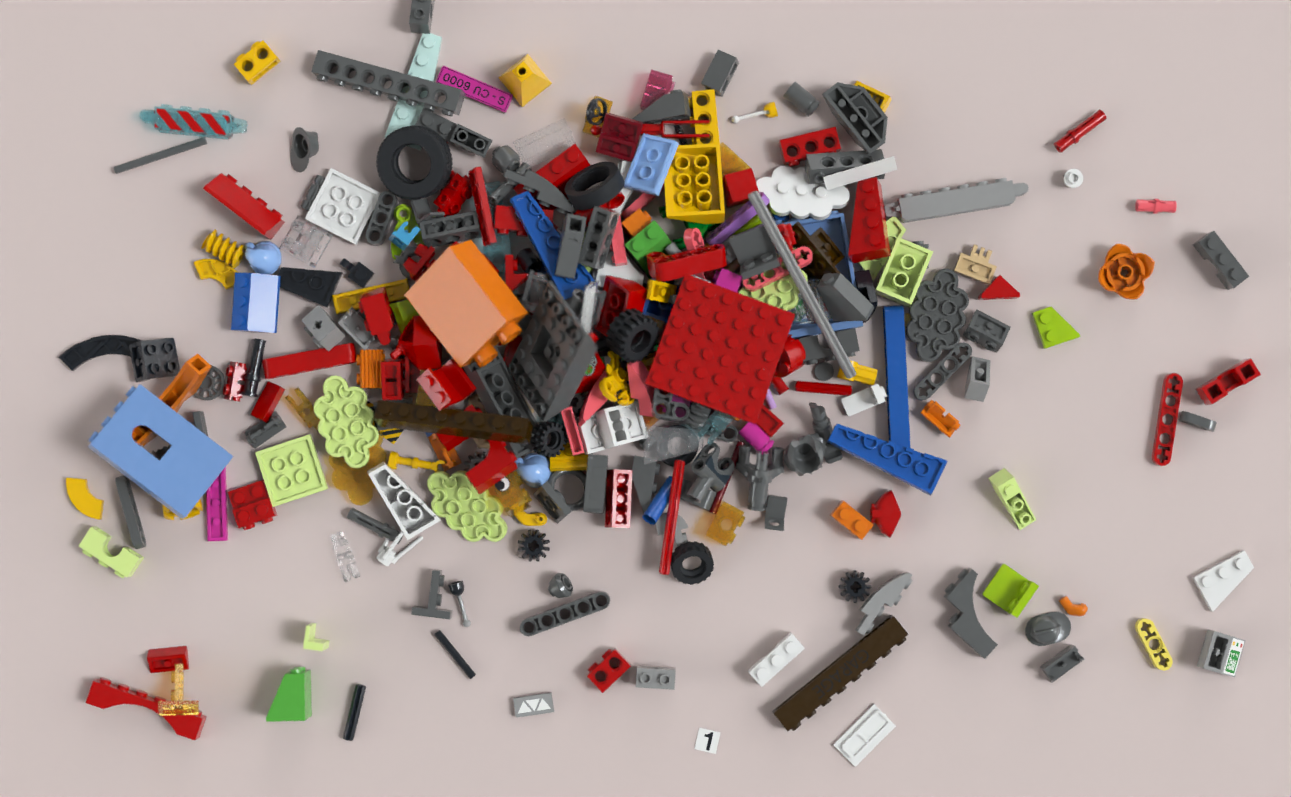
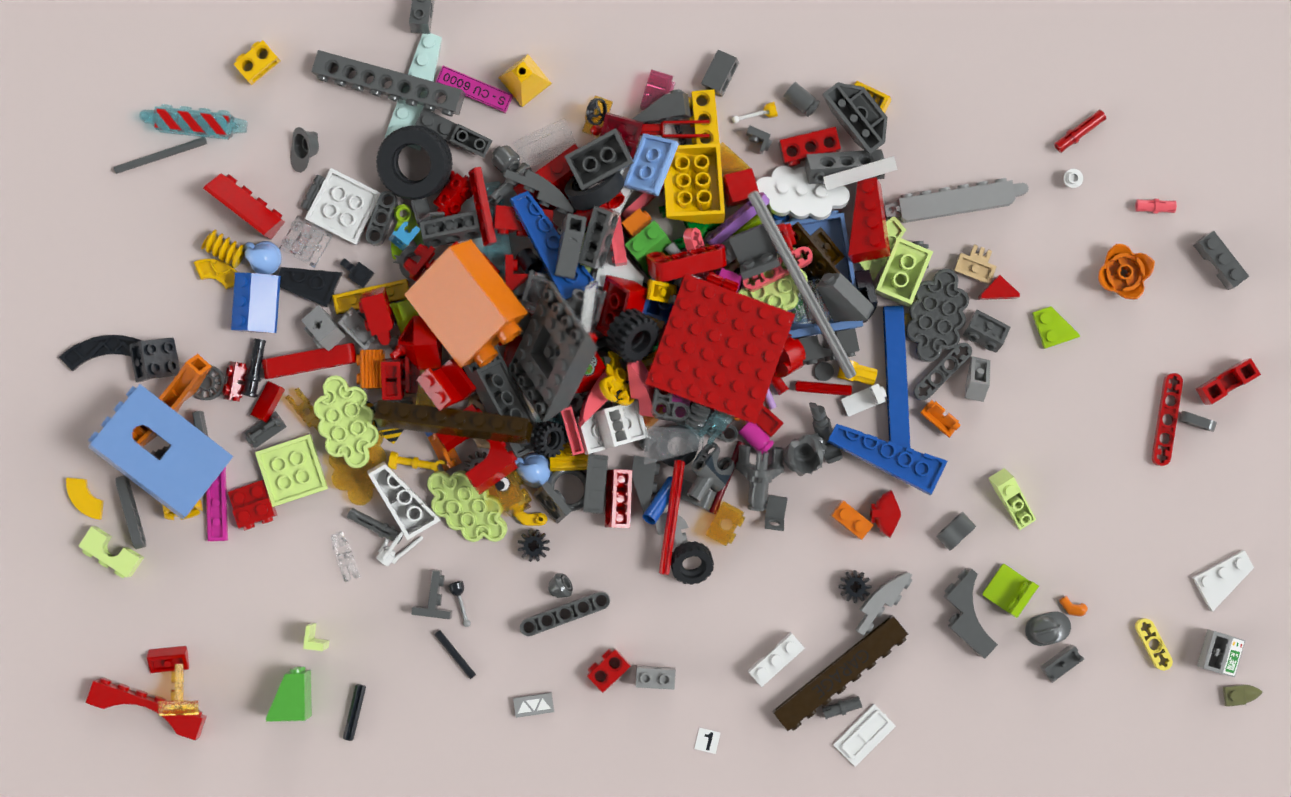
none -> dark grey slope [565,128,634,191]
none -> red piece [706,272,739,292]
none -> dark grey bracket [746,126,772,154]
none -> dark grey pin [822,696,862,719]
none -> dark grey axle [936,512,976,551]
none -> olive plate [1223,684,1263,707]

